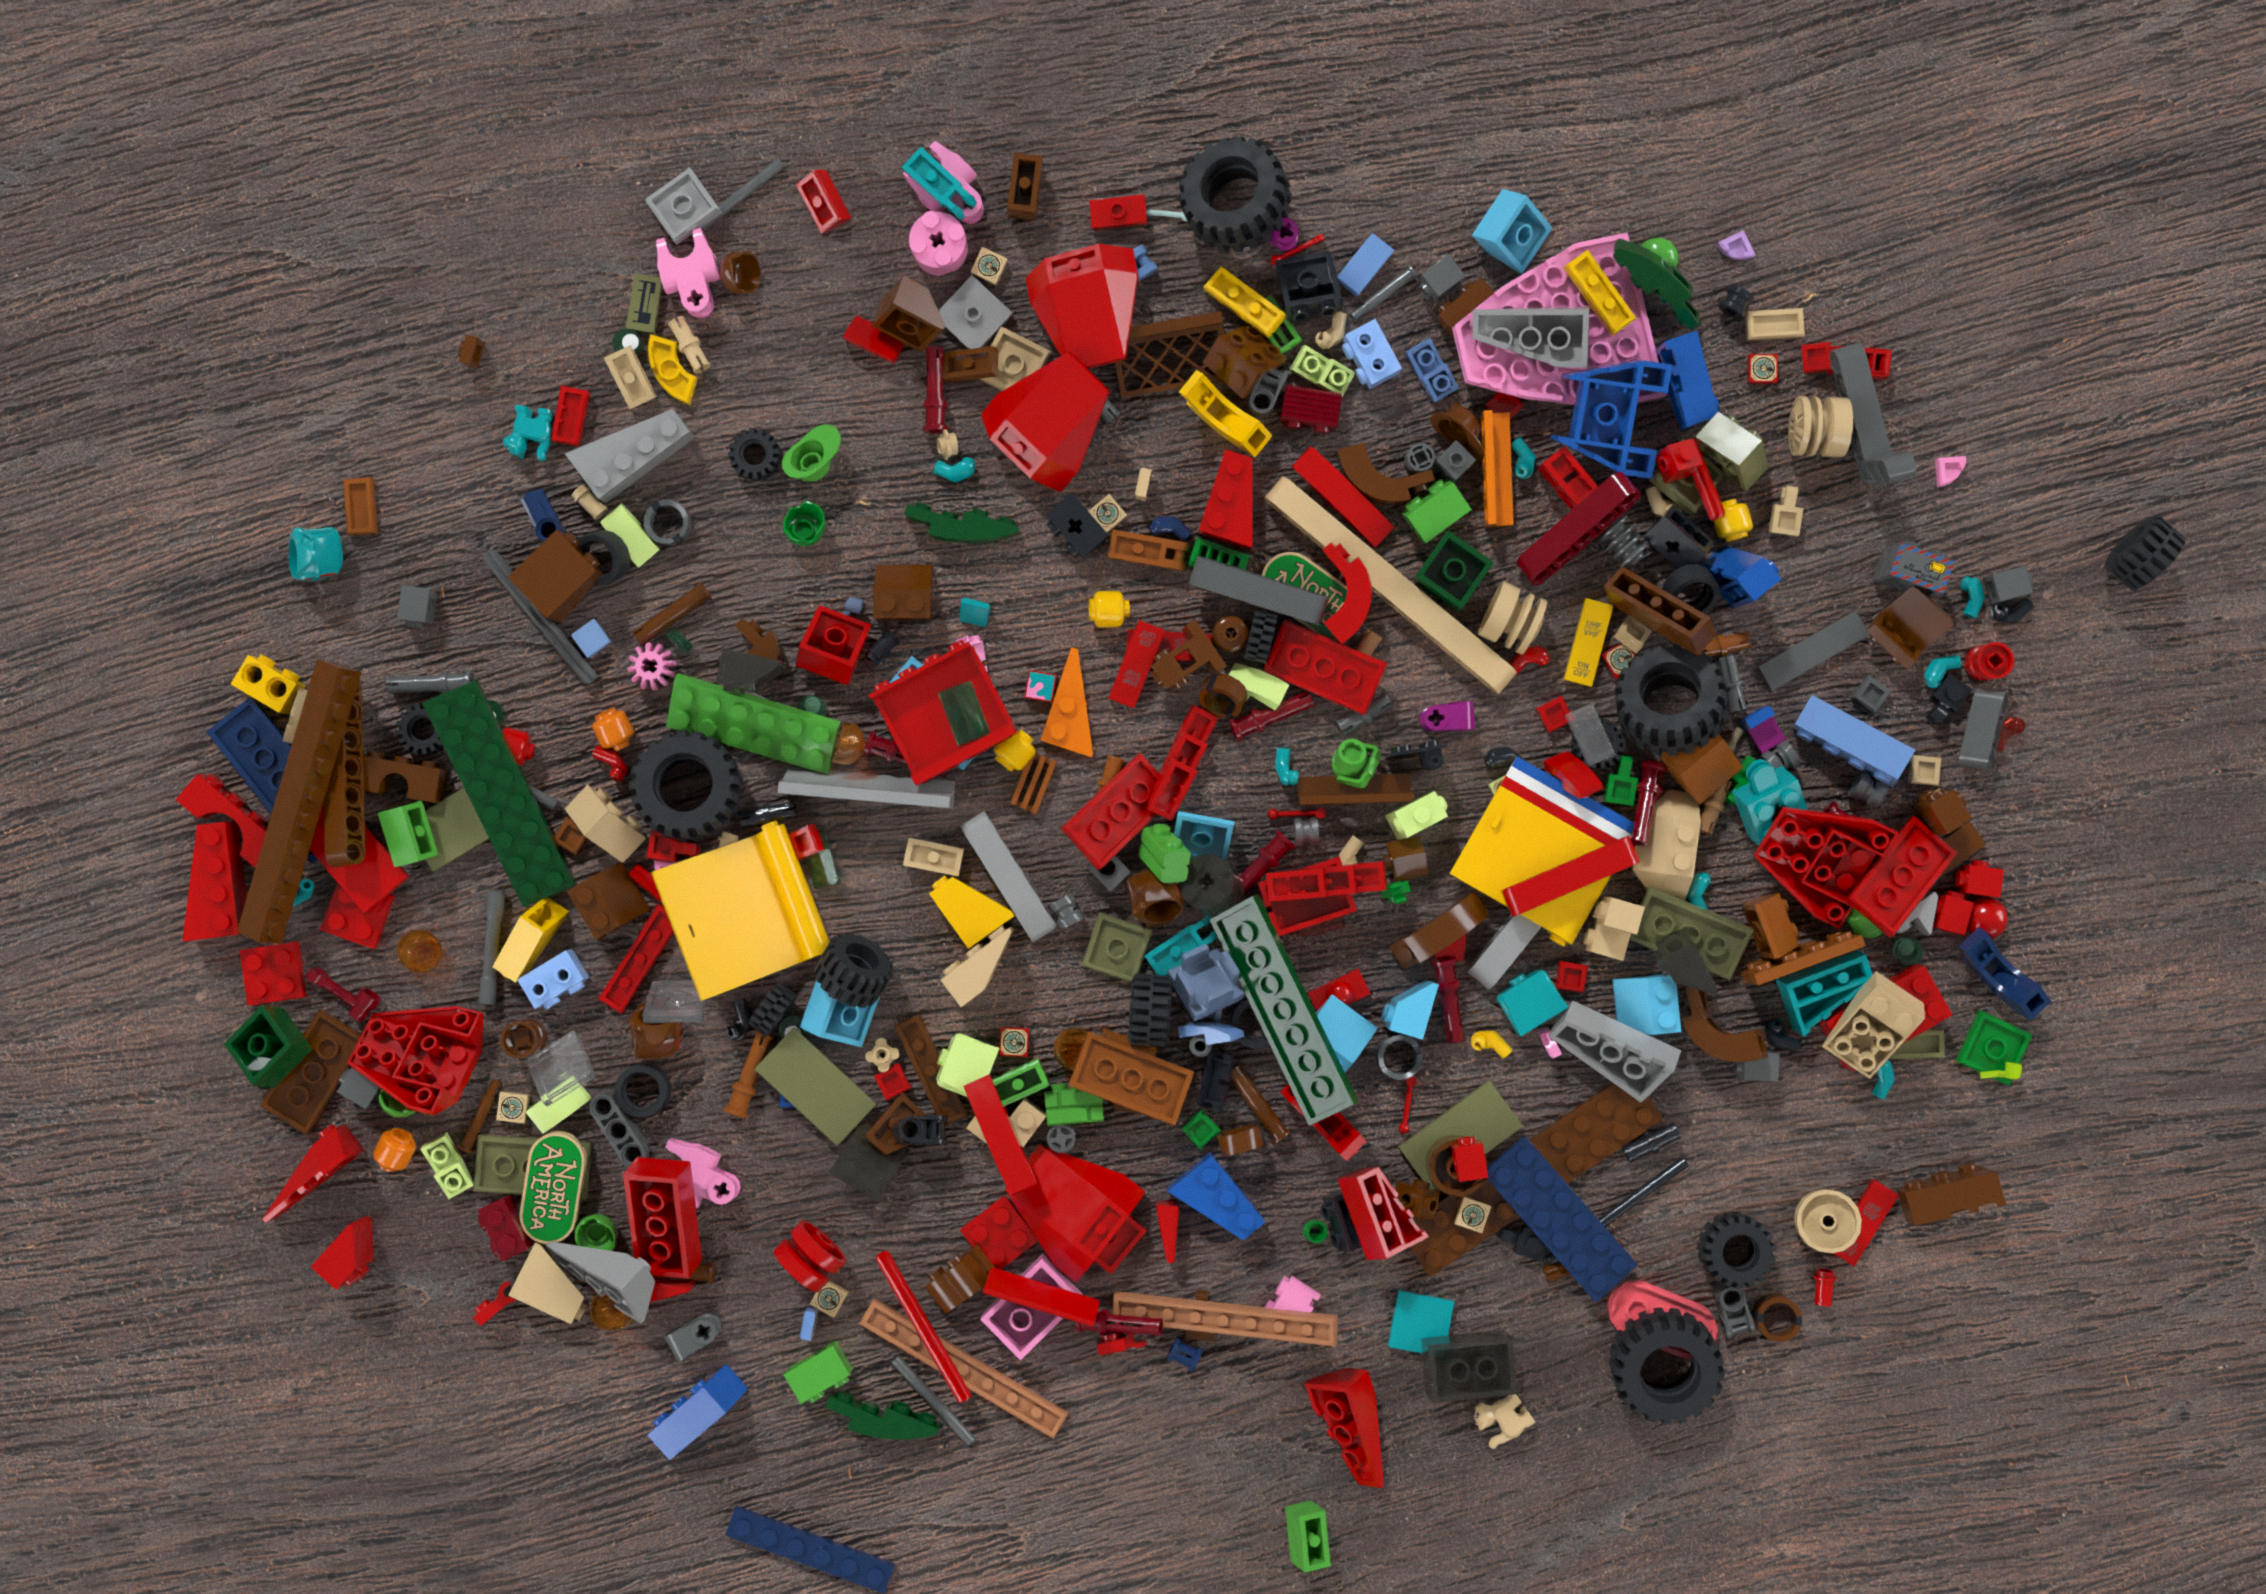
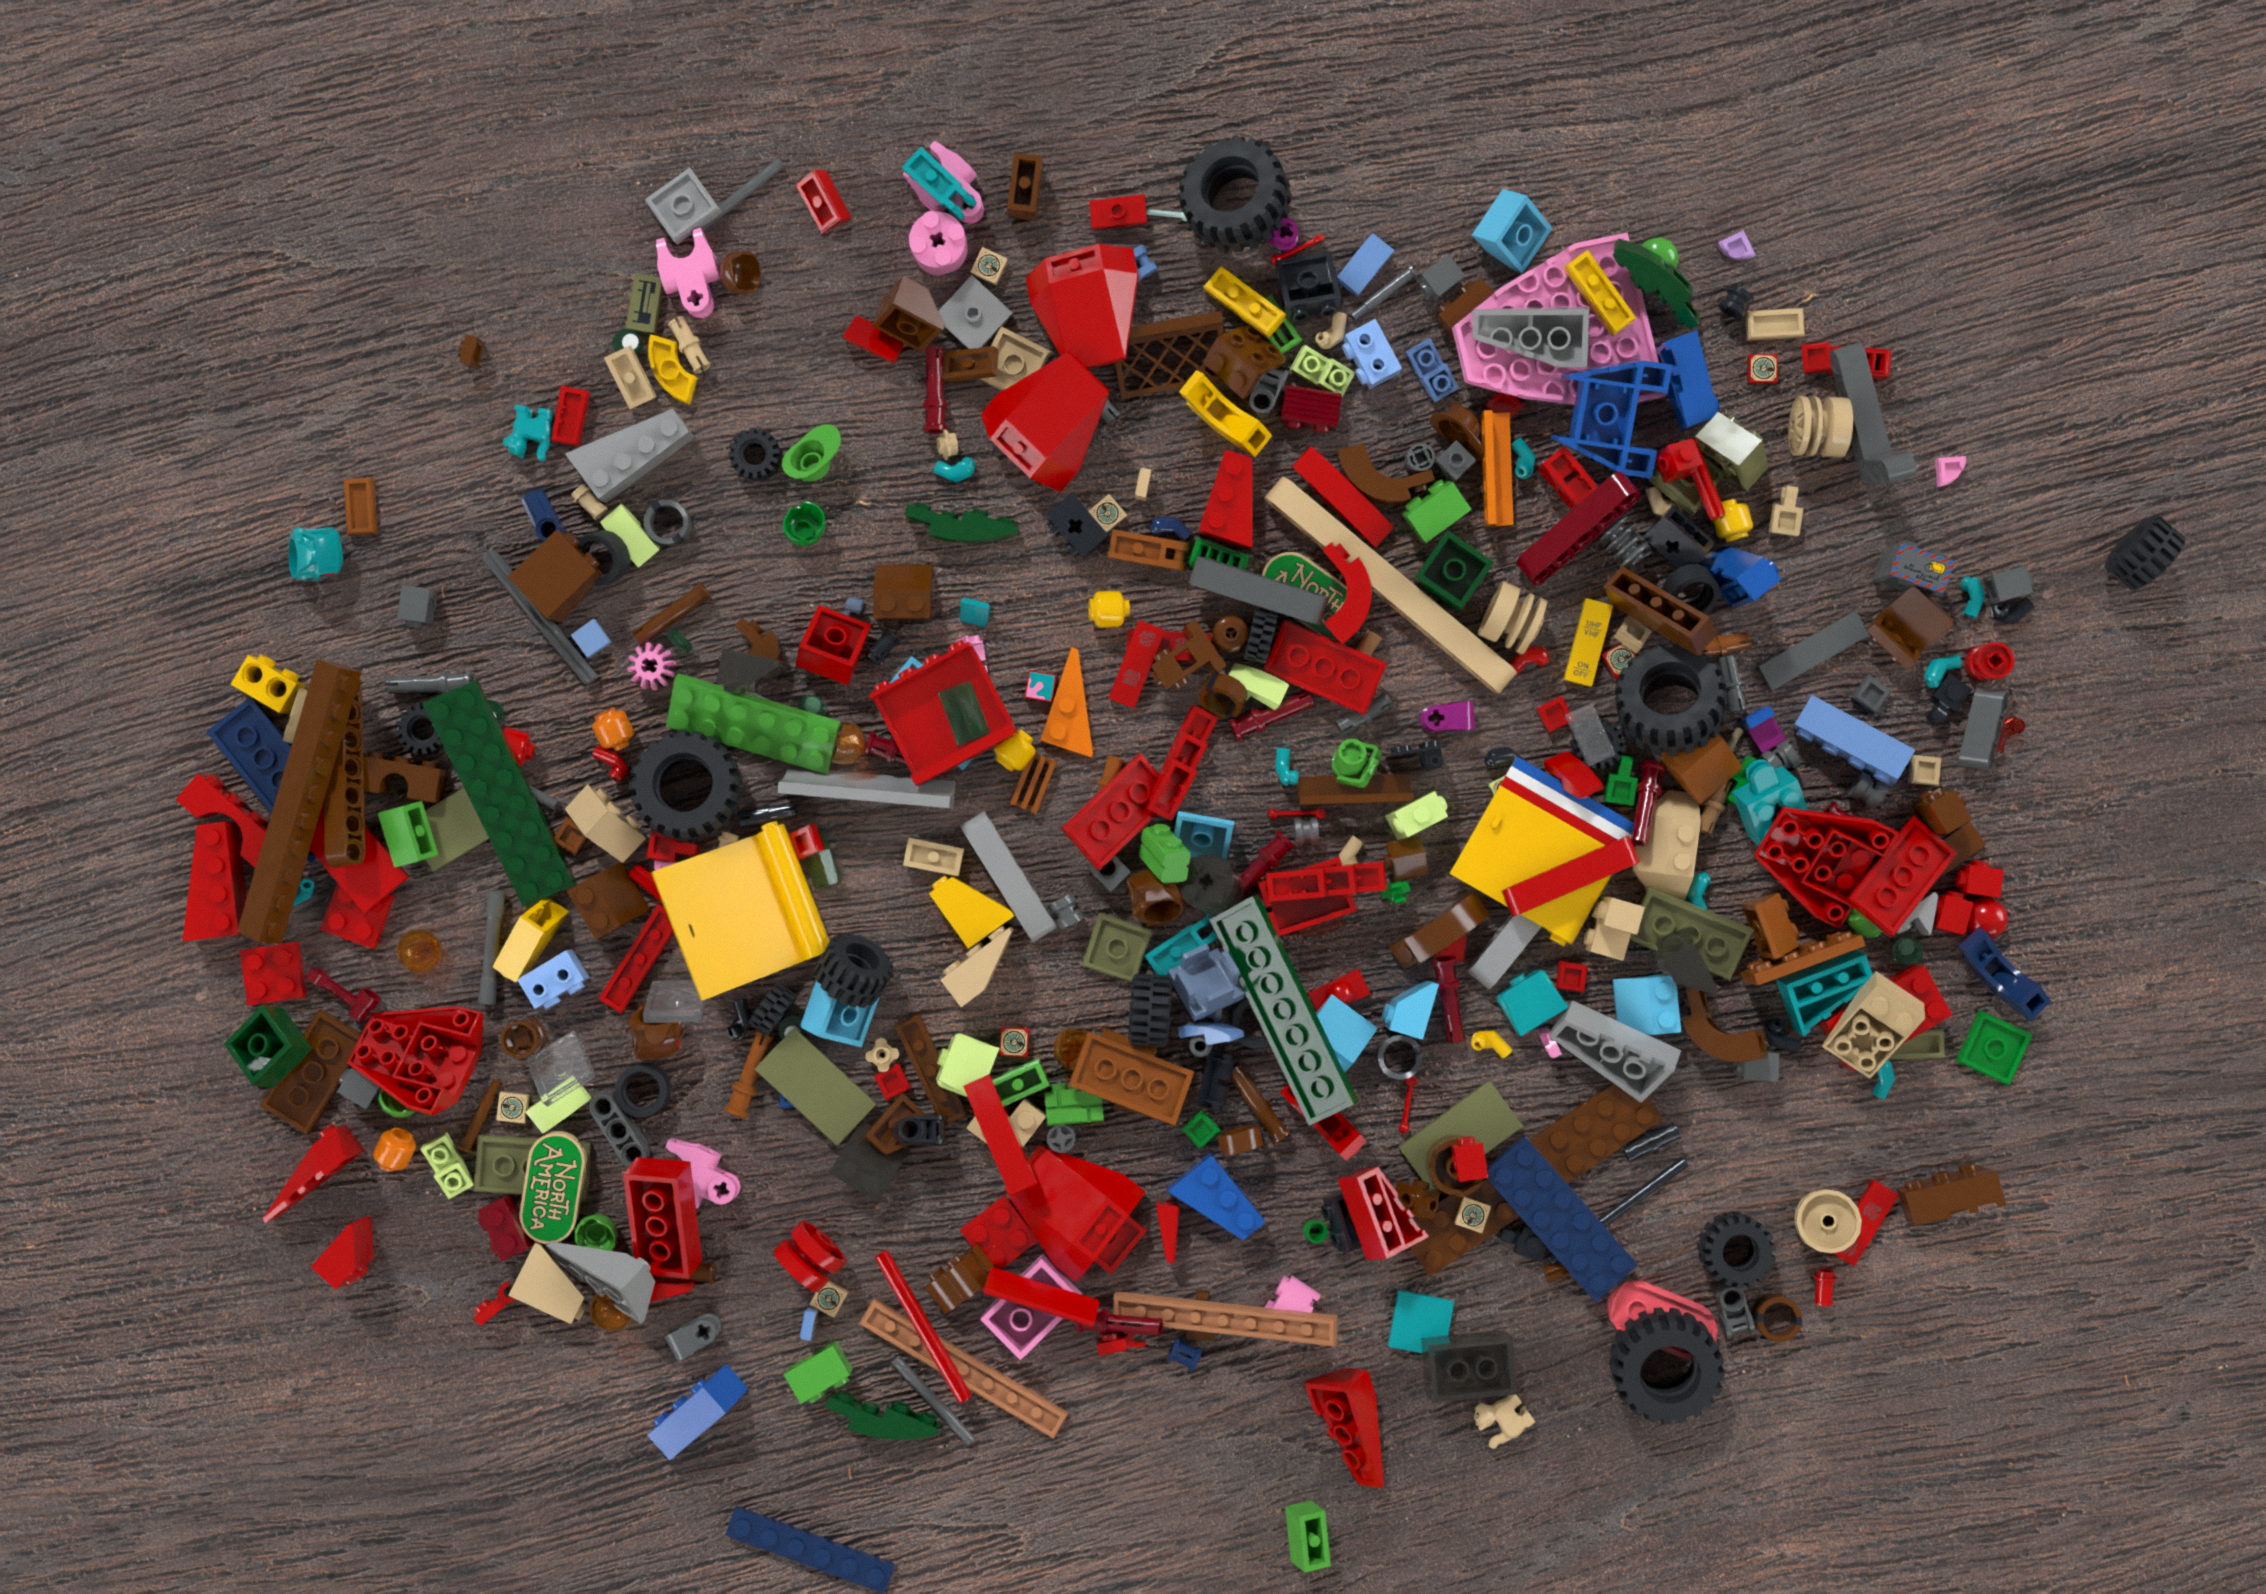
lime hand [1979,1062,2022,1079] -> none

